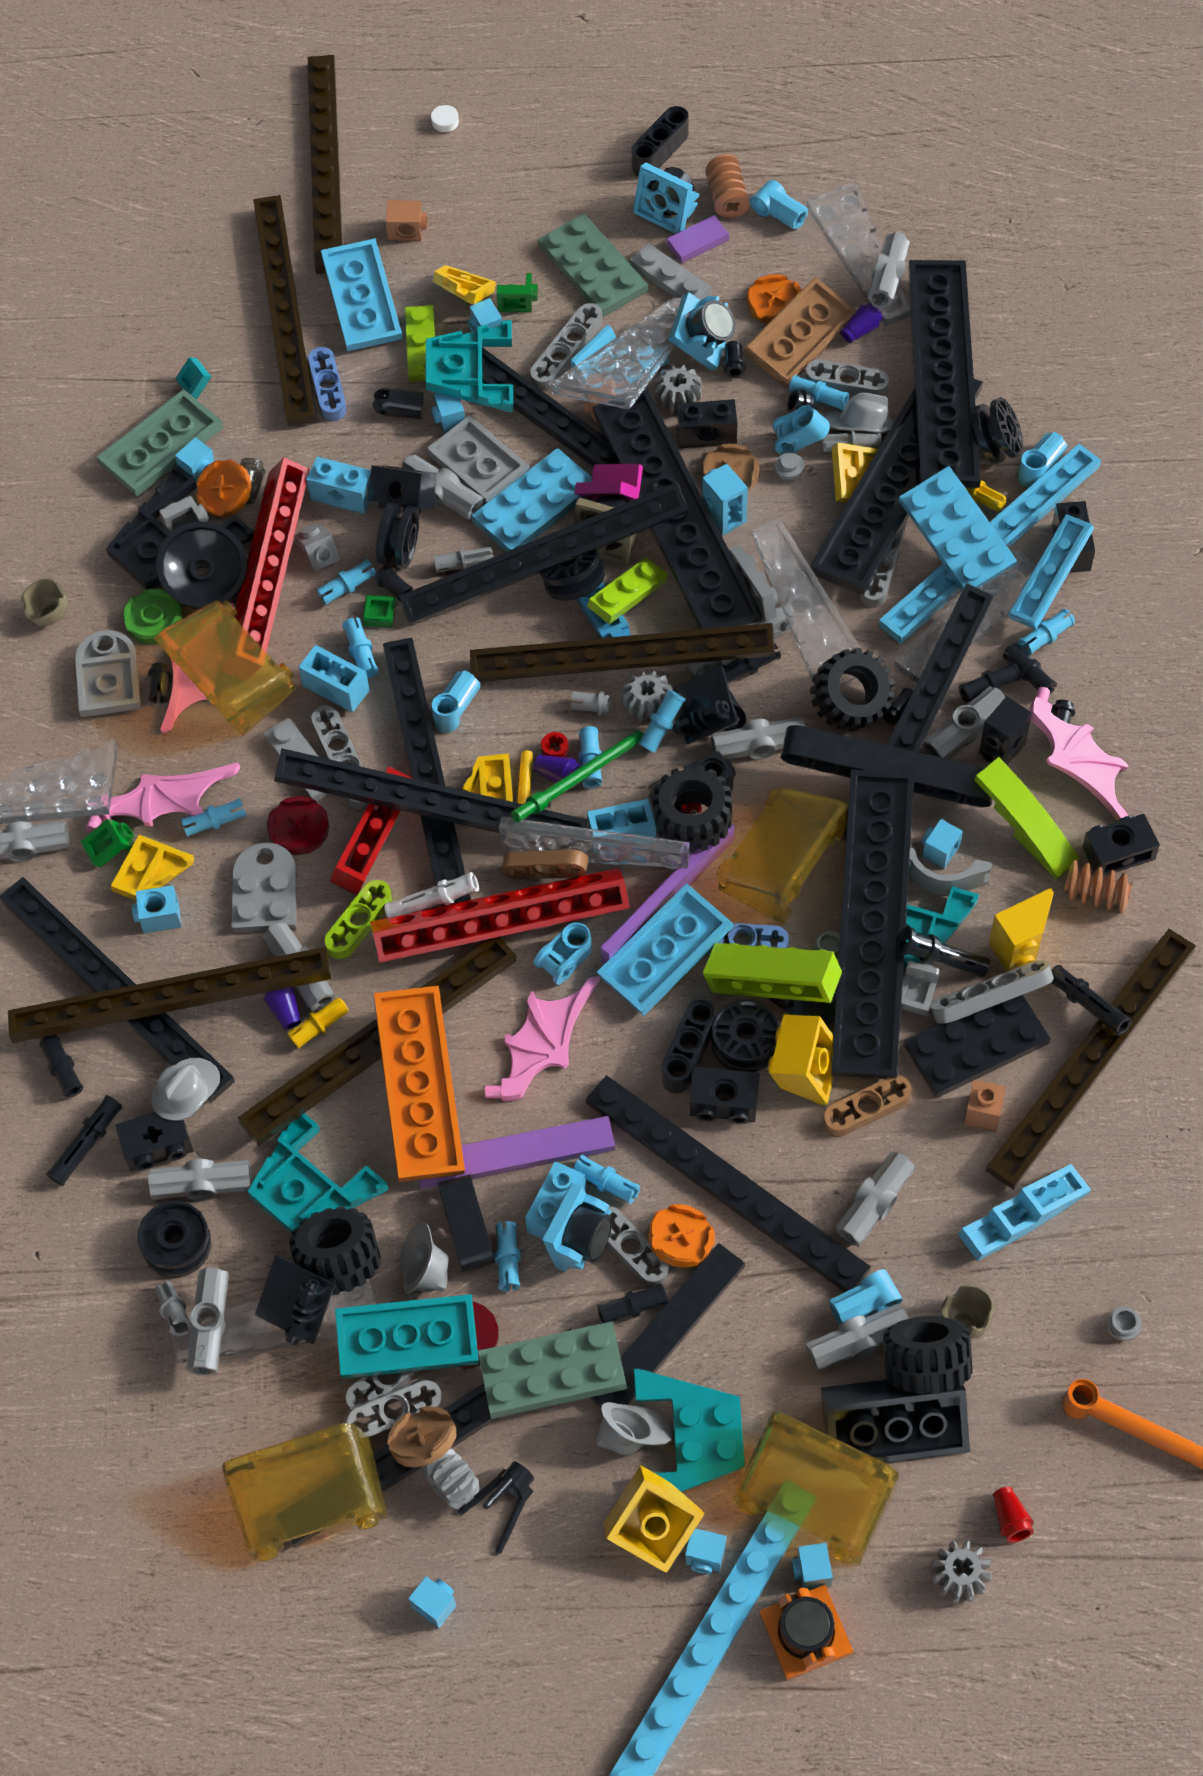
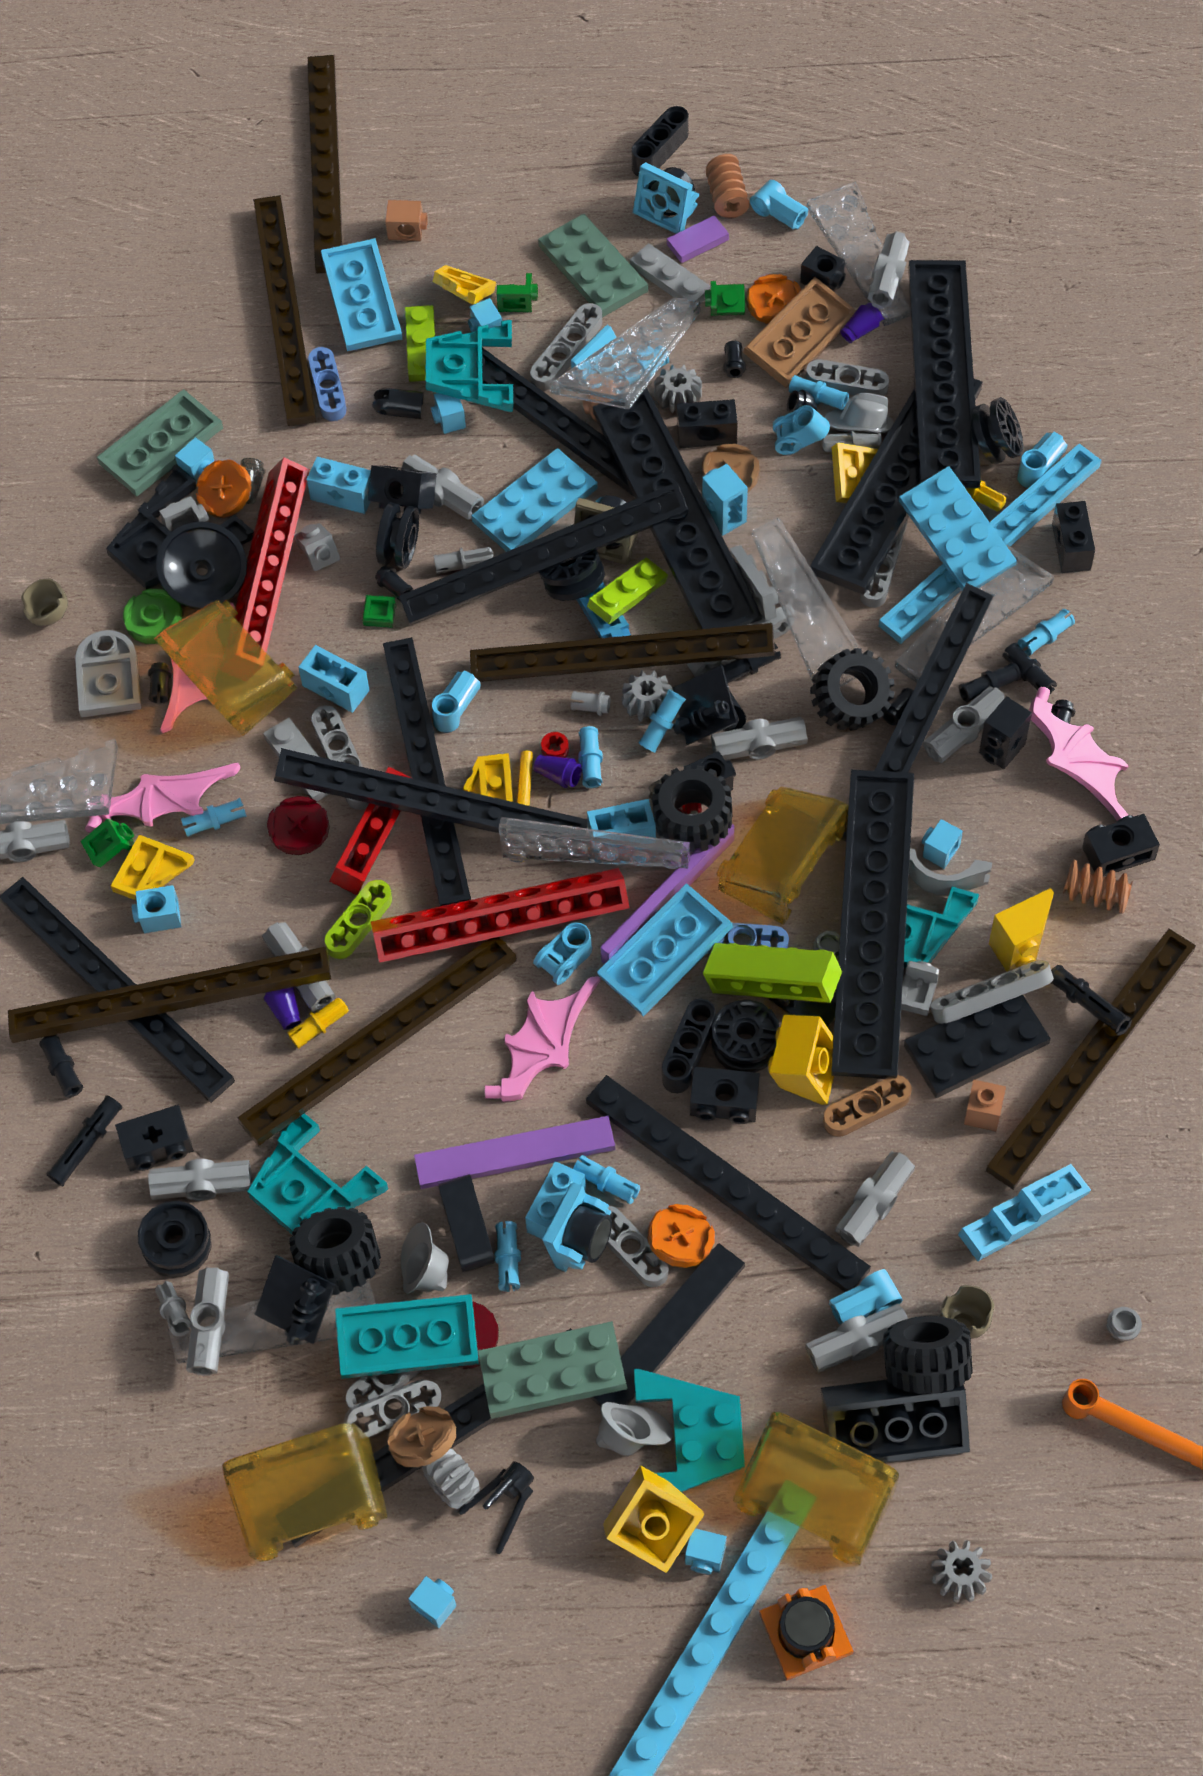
light grey piece [151,1058,220,1121] -> none
teal plate [175,357,212,399] -> none
light grey plate [232,843,297,933] -> none
medium azure pin [316,559,376,606] -> none
medium azure pin [342,618,379,678] -> none
orange plate [374,986,465,1182] -> none
white pin [385,872,479,918] -> none
light grey plate [427,415,529,504] -> none
white tile [431,105,459,132] -> none
medium nougat beam [501,849,589,880] -> none
green bar [511,730,644,822] -> none
dark pink panel [574,464,643,500] -> none
black pin [597,1283,668,1323] -> none
piece [669,292,735,371] -> none
light grey plate [775,453,804,481] -> none
black beam [781,725,993,808] -> none
medium azure plate [792,1543,833,1590] -> none
black pin [896,926,990,977] -> none
lime slope [974,757,1080,879] -> none
red cone [993,1486,1034,1543] -> none
medium azure tile [1008,514,1094,629] -> none
none -> green bracket [705,281,745,316]
none -> black brick [800,246,846,291]

